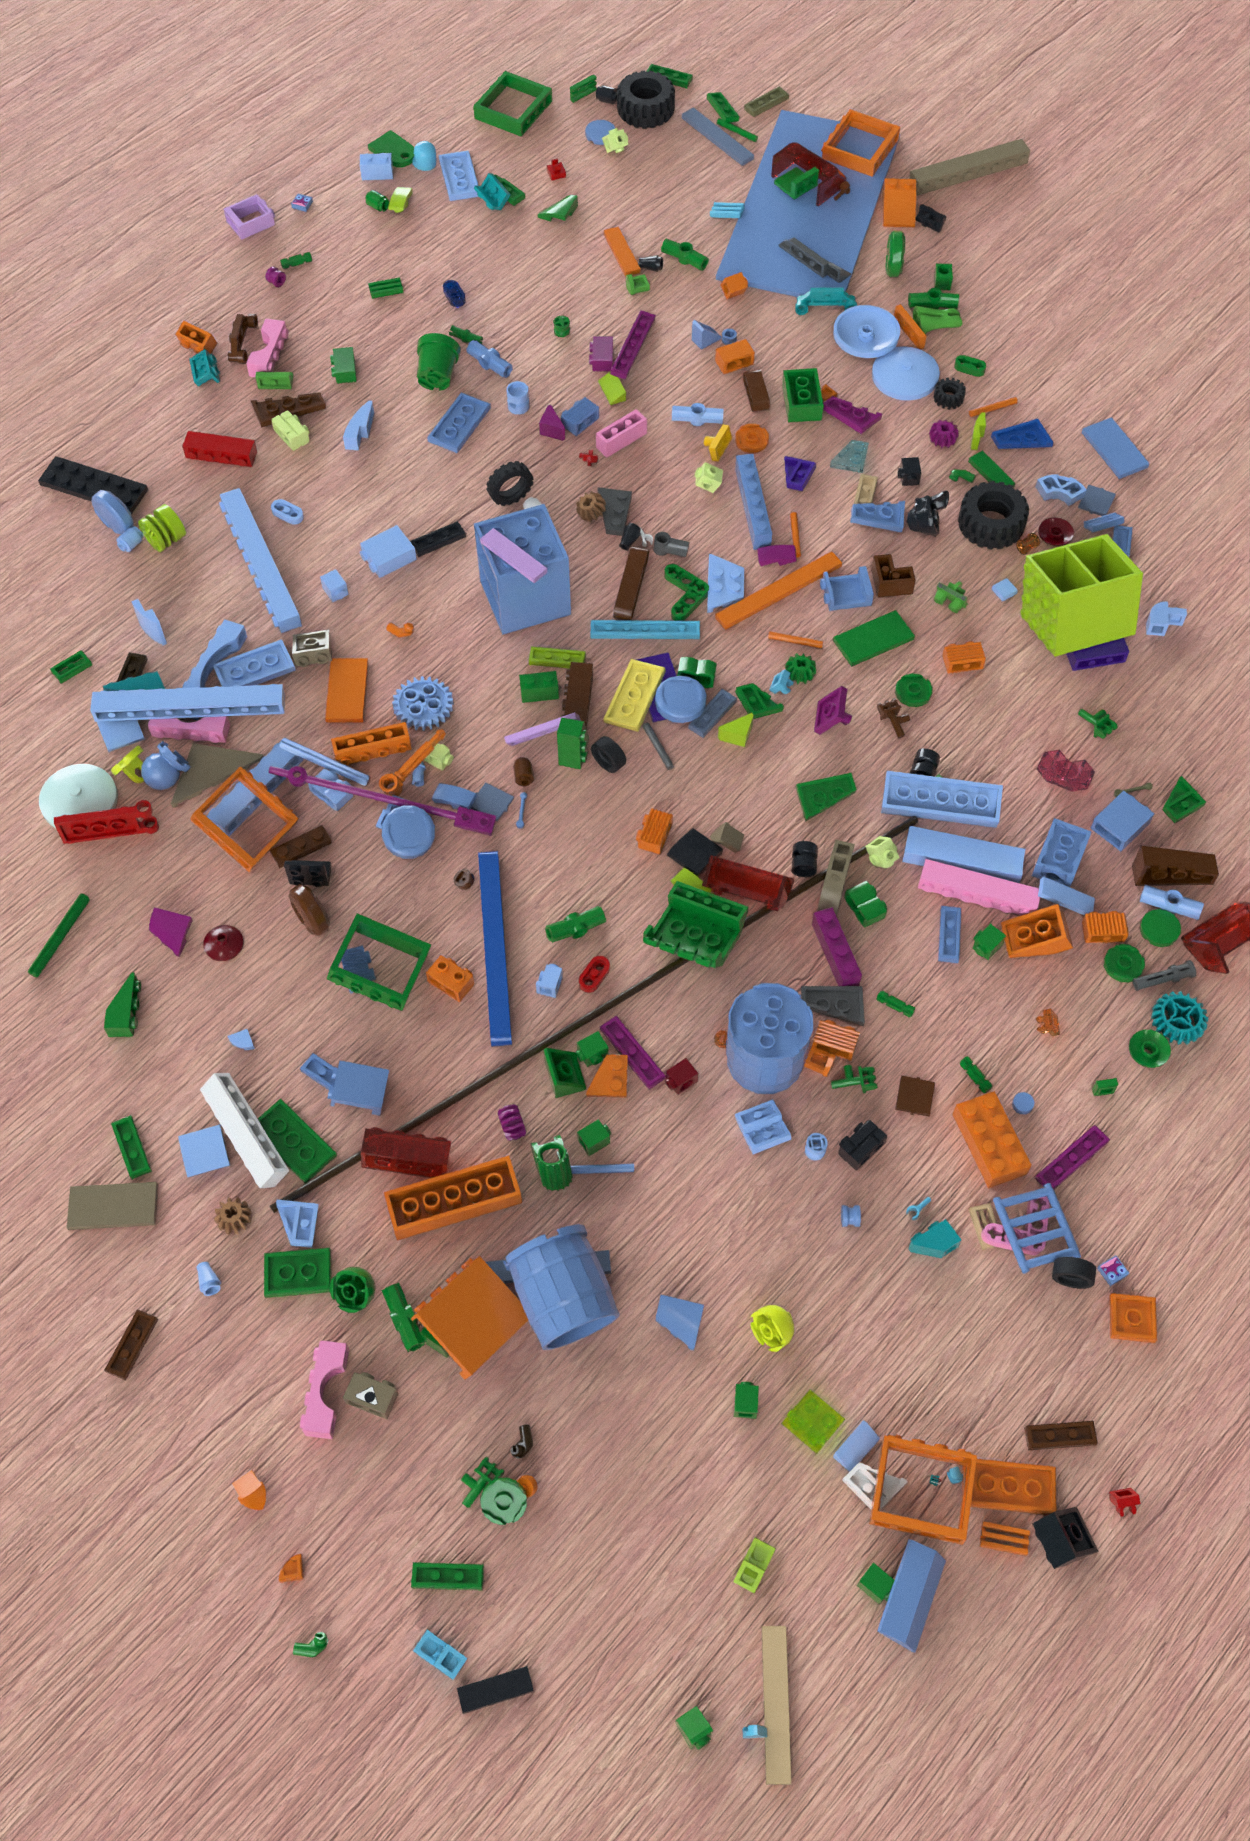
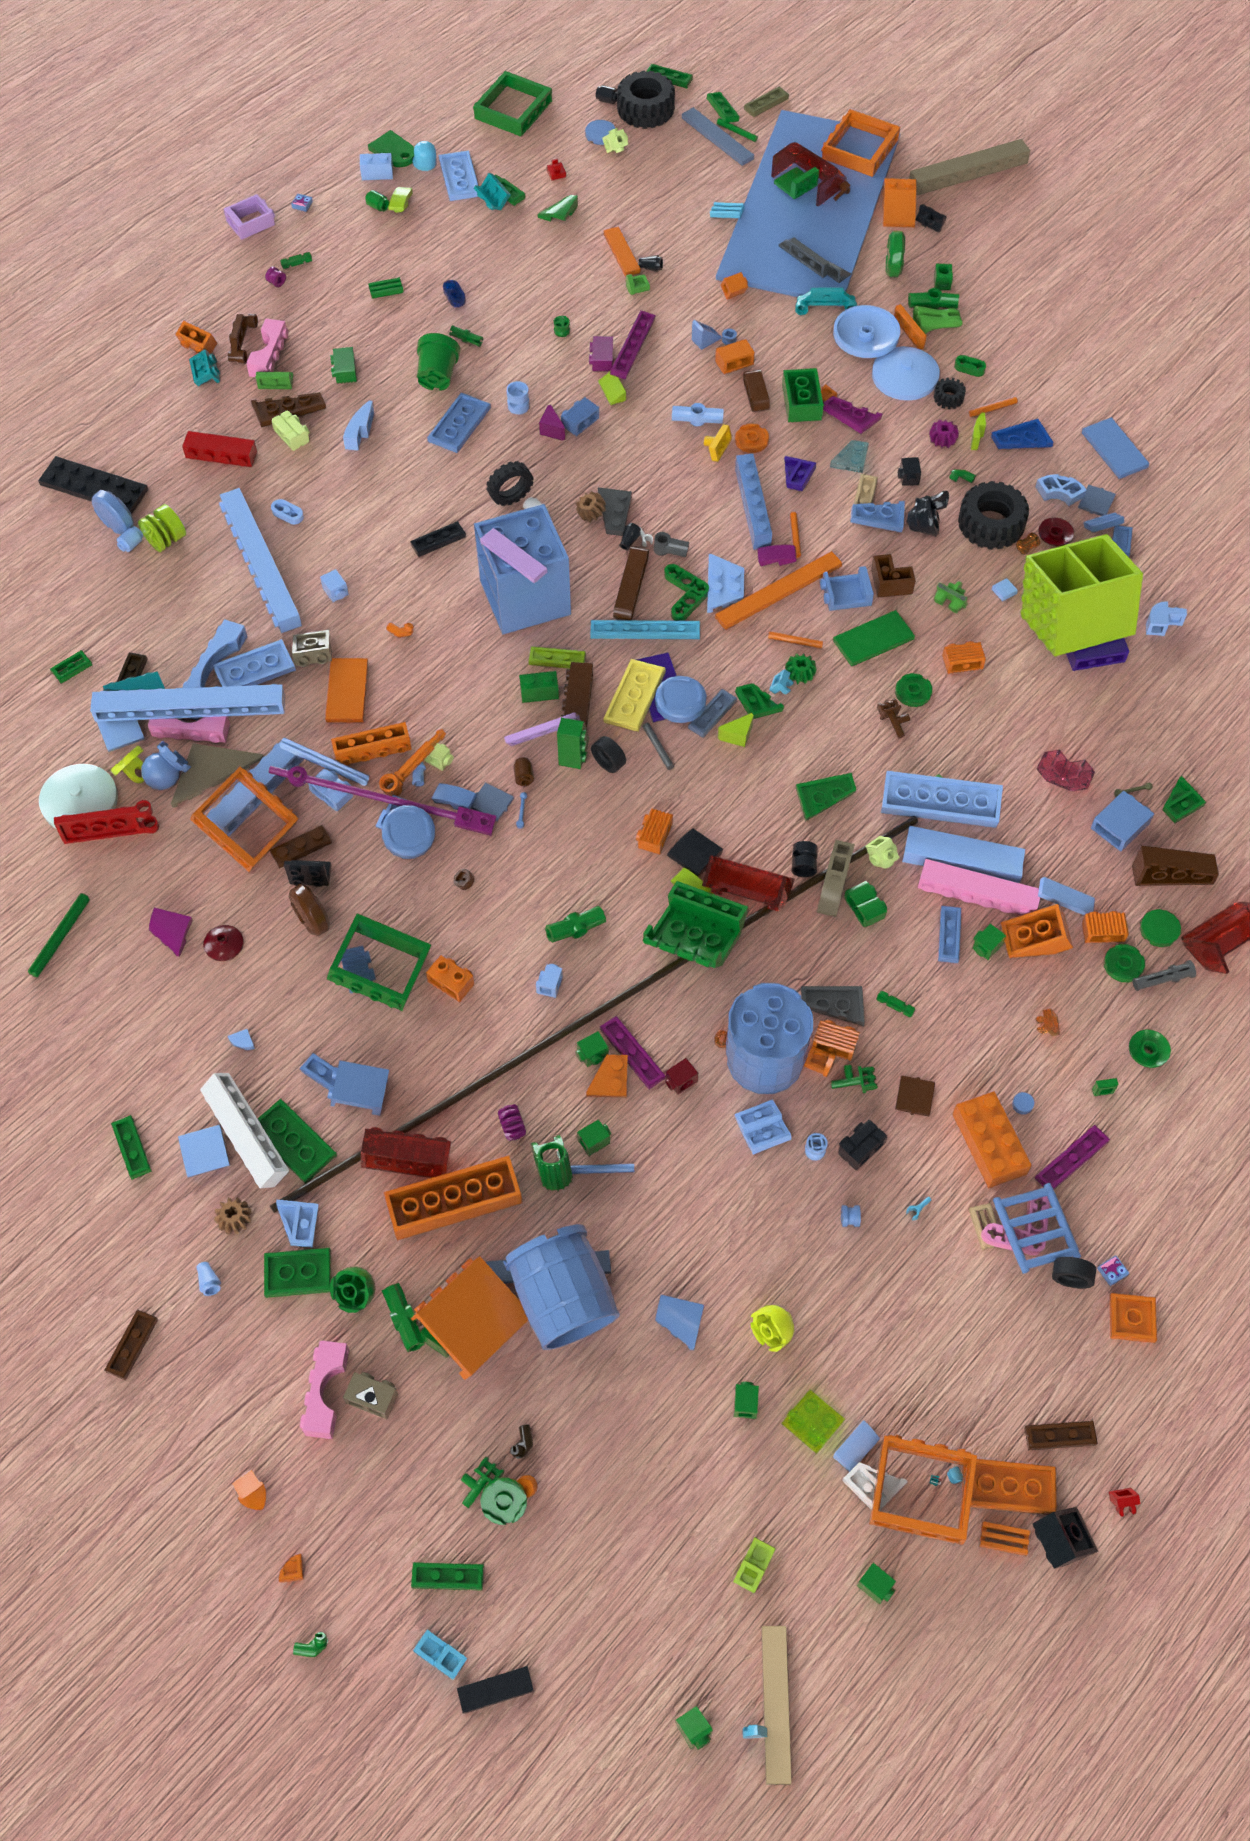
dark tan tile [67,1182,158,1230] -> none
green slope [104,973,141,1037] -> none
light blue slope [131,599,167,645] -> none
light blue brick [360,525,417,578] -> none
light blue gear [392,676,454,731] -> none
medium blue piece [466,340,513,378] -> none
blue beam [478,851,512,1047] -> none
green slope [544,1048,587,1098] -> none
green tile [570,74,597,103] -> none
red piece [579,450,598,466] -> none
red plate [579,956,610,993] -> none
bright pink brick [596,409,647,458] -> none
green piece [661,238,709,271] -> none
green brick [677,657,717,688] -> none
yellowish green brick [694,462,723,493] -> none
dark tan tile [710,822,744,853] -> none
magenta brick [812,907,862,986] -> none
magenta tile [814,686,852,735] -> none
medium blue slope [877,1539,946,1653] -> none
teal slope [908,1219,962,1258] -> none
black wheel [910,748,940,777] -> none
green axle [960,1056,993,1093] -> none
green tile [968,450,1015,487] -> none
medium blue piece [1032,818,1092,887] -> none
green arm [1078,709,1118,739] -> none
light blue piece [1140,885,1204,920] -> none
teal gear [1151,991,1209,1045] -> none

